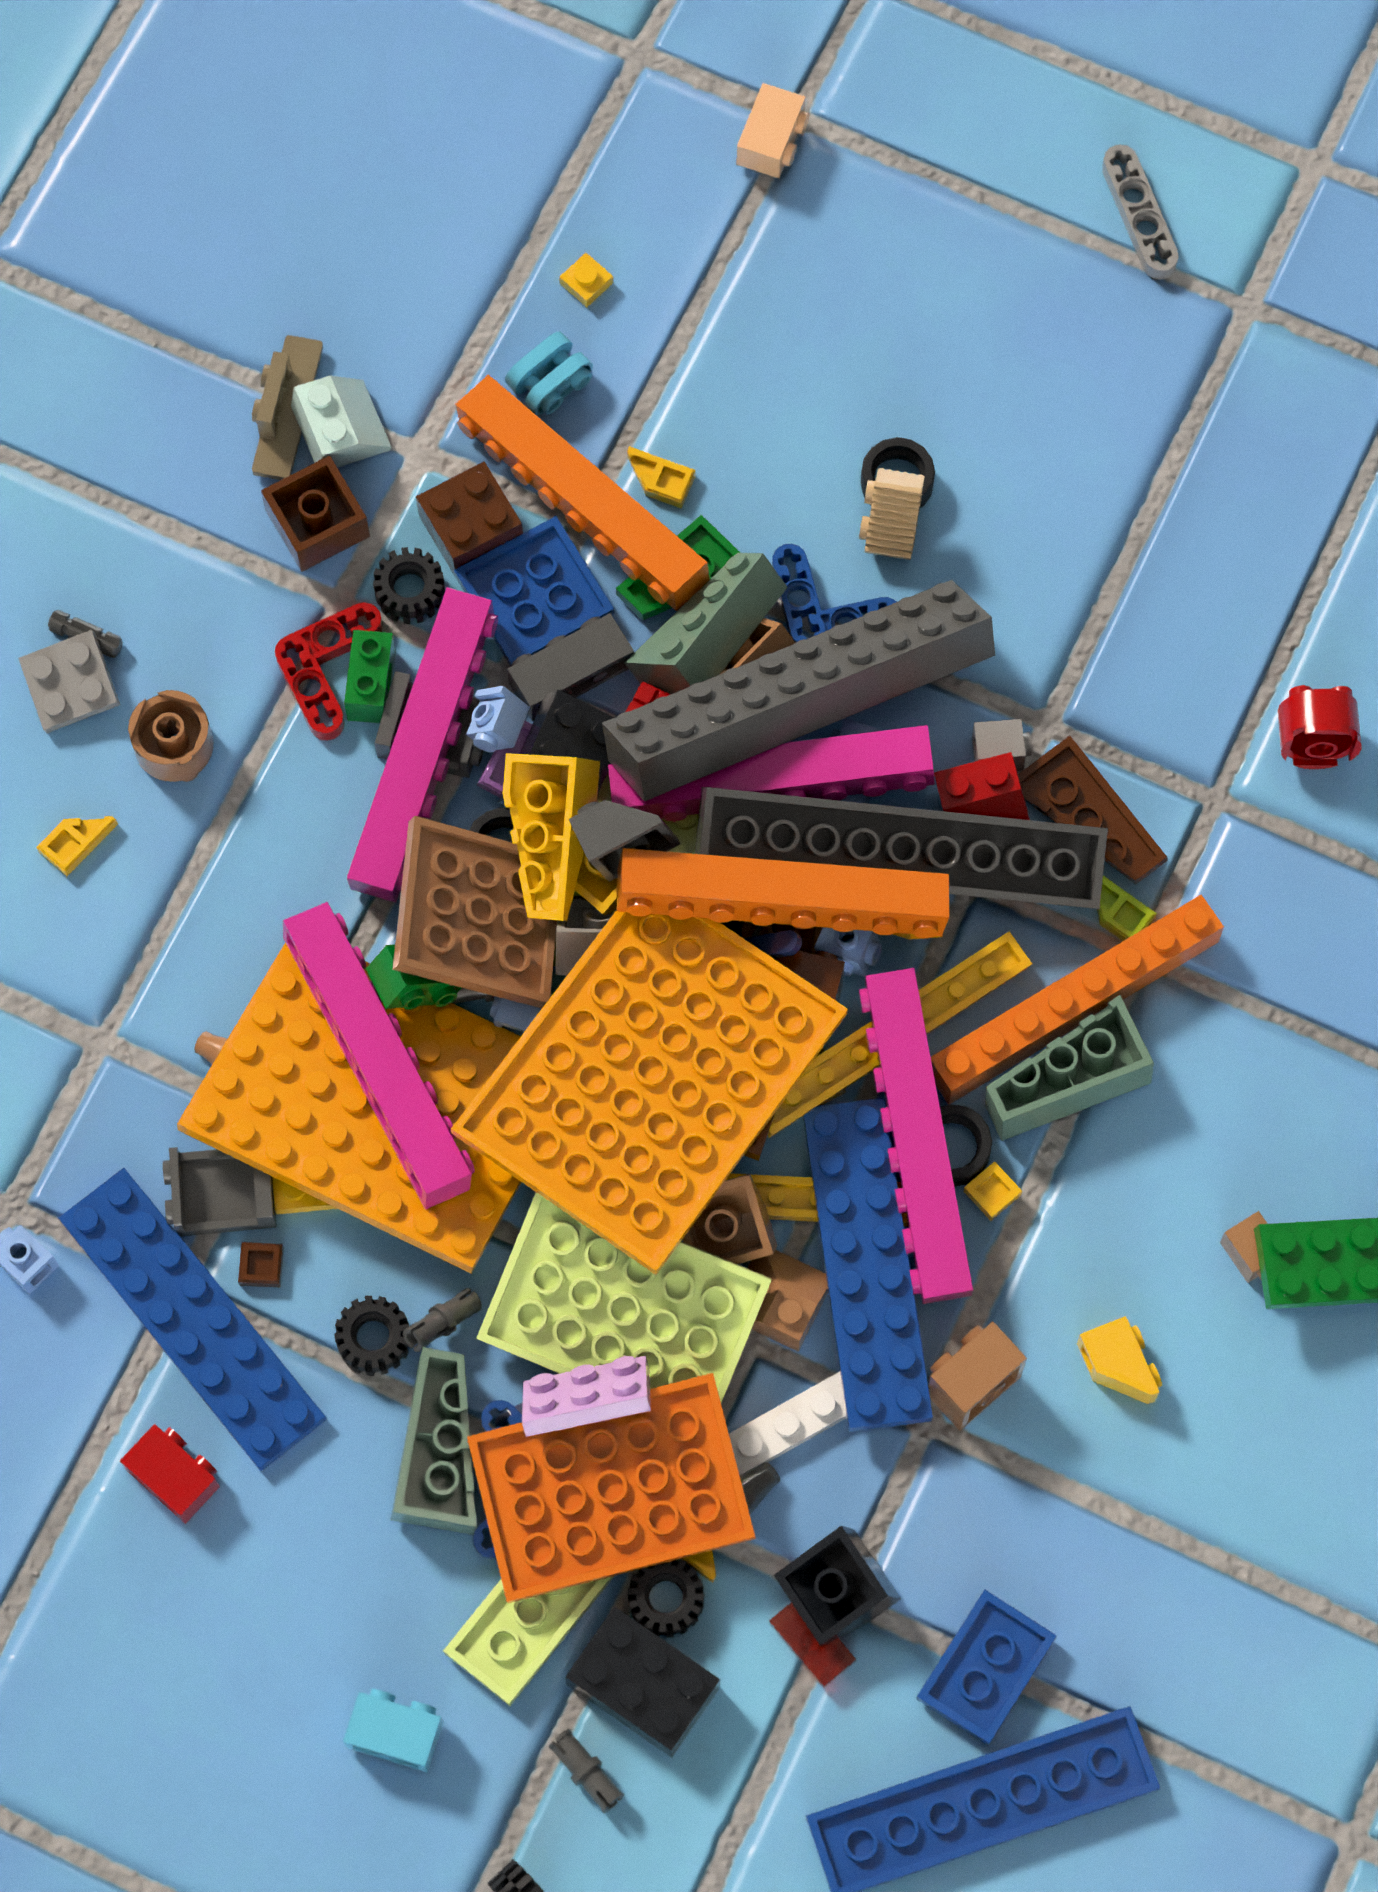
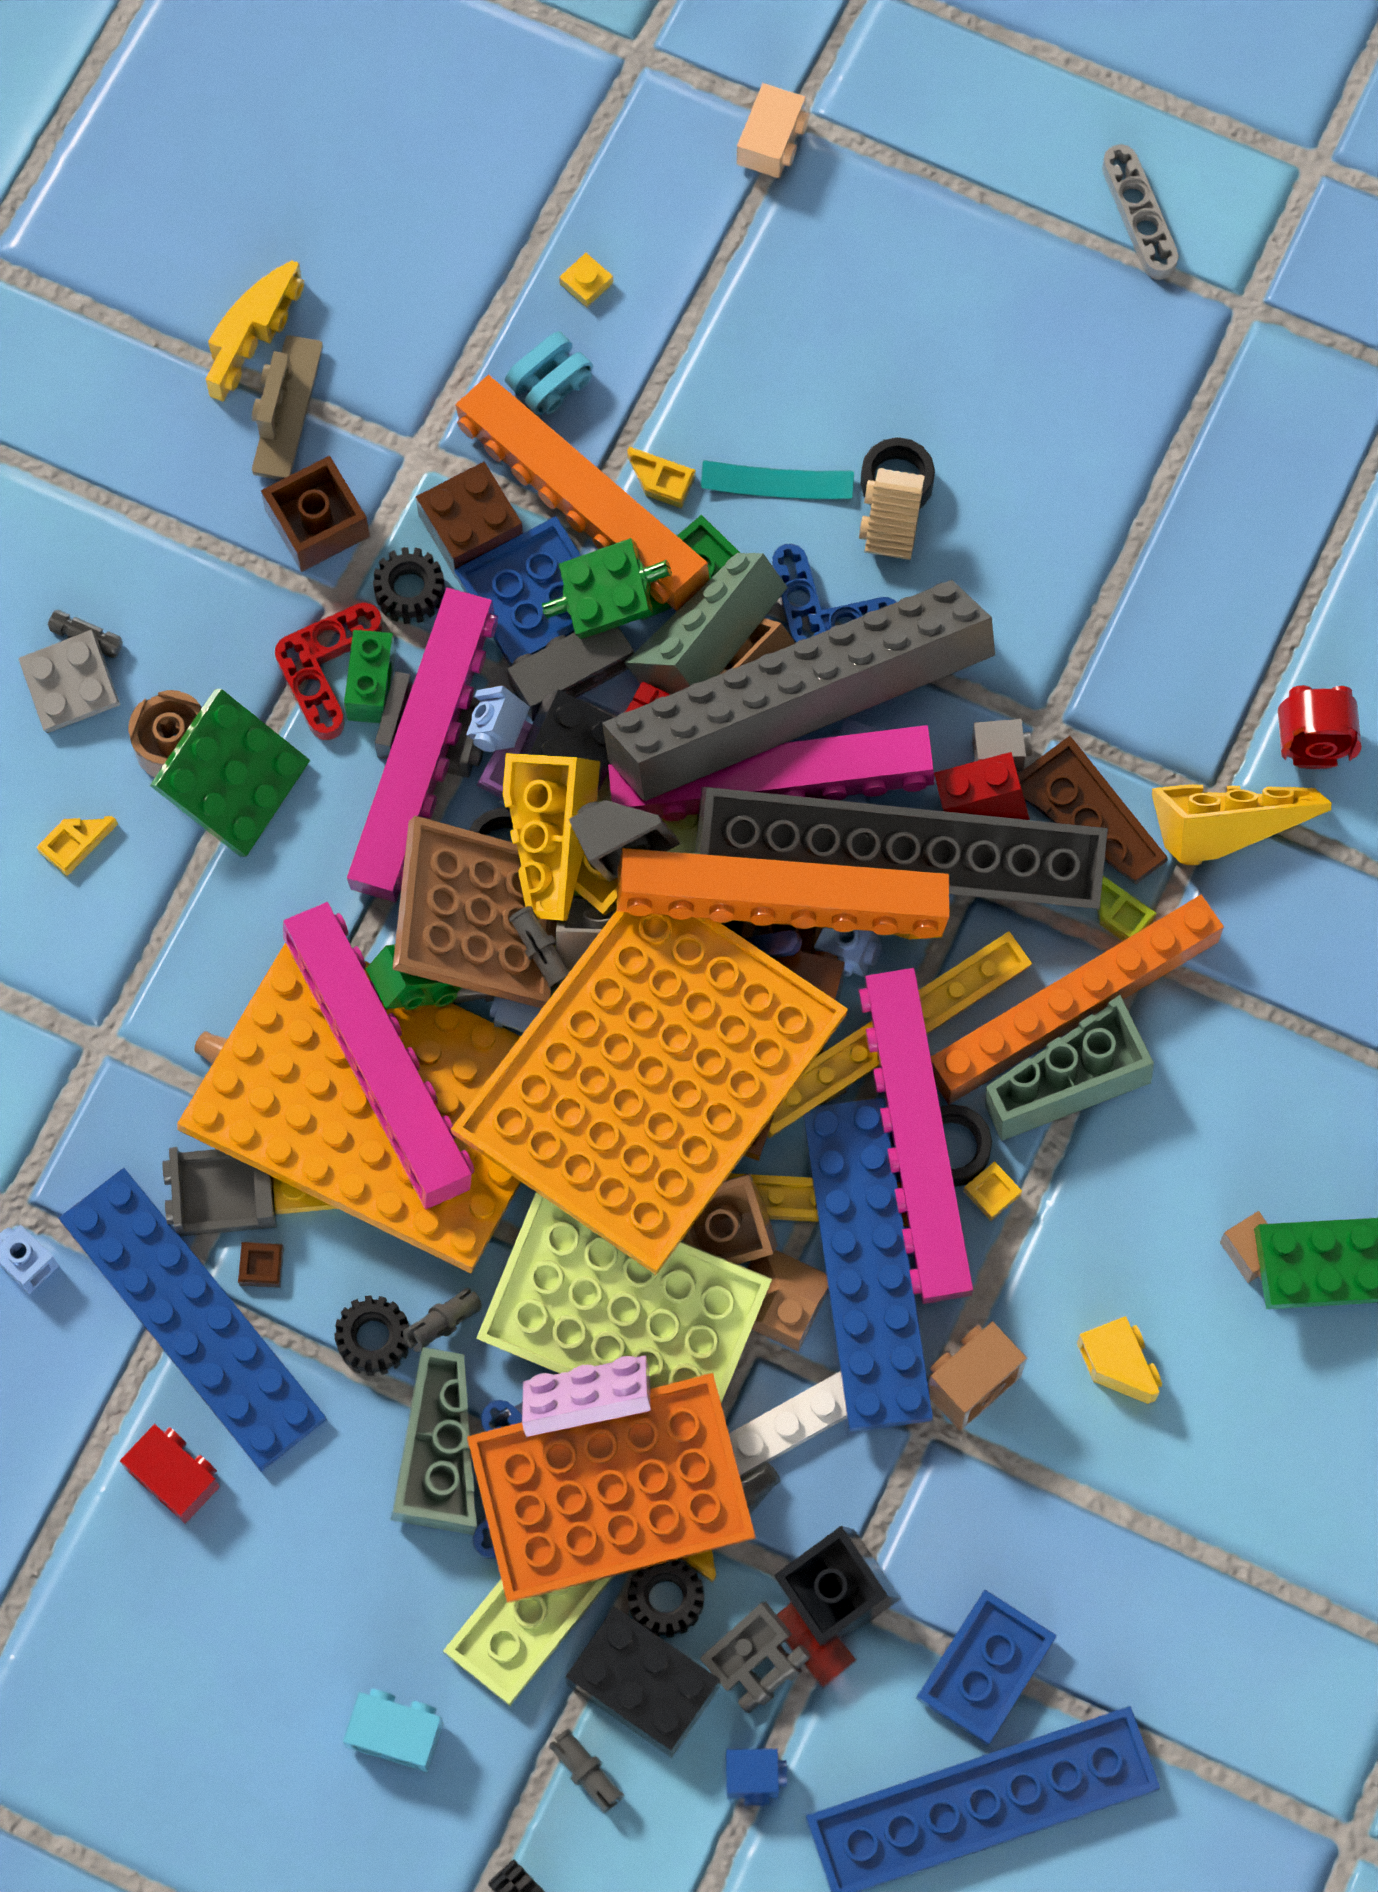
light aqua slope [291,375,391,468] -> none
none -> green plate [149,688,310,857]
none -> yellow slope [205,260,304,402]
none -> dark grey pin [509,906,569,989]
none -> green plate [542,538,672,639]
none -> dark grey plate [700,1601,811,1713]
none -> teal sticker [701,460,854,499]
none -> blue brick [726,1749,787,1806]
none -> yellow wedge [1152,784,1332,865]

